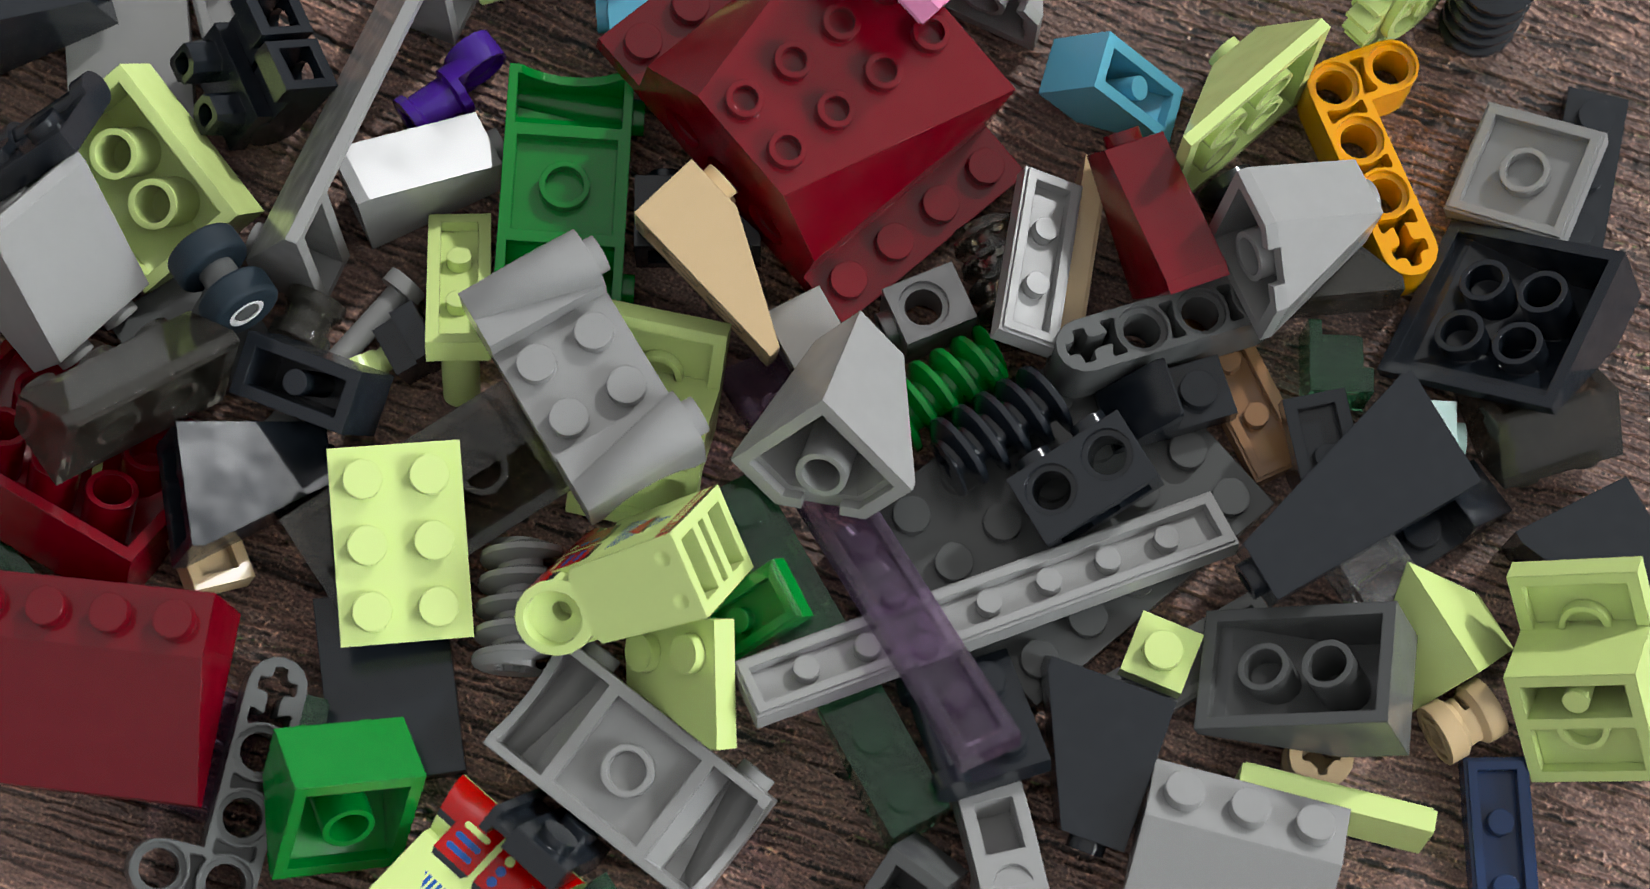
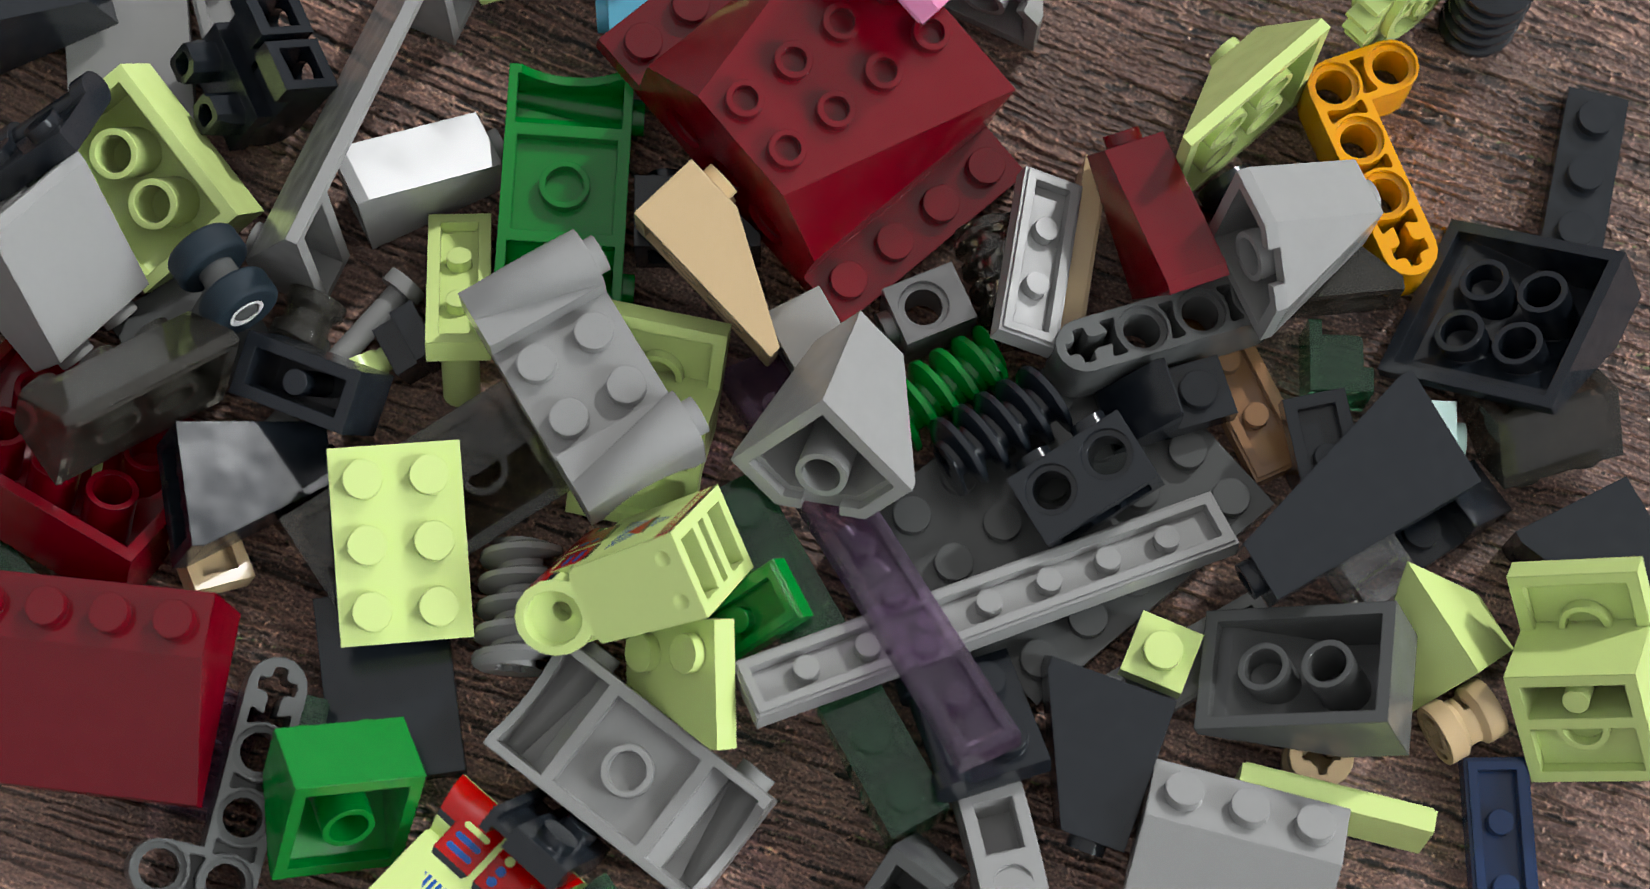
dark purple connector [393,30,507,129] -> none
medium azure slope [1038,31,1184,143] -> none
light grey tile [1443,102,1609,241] -> none

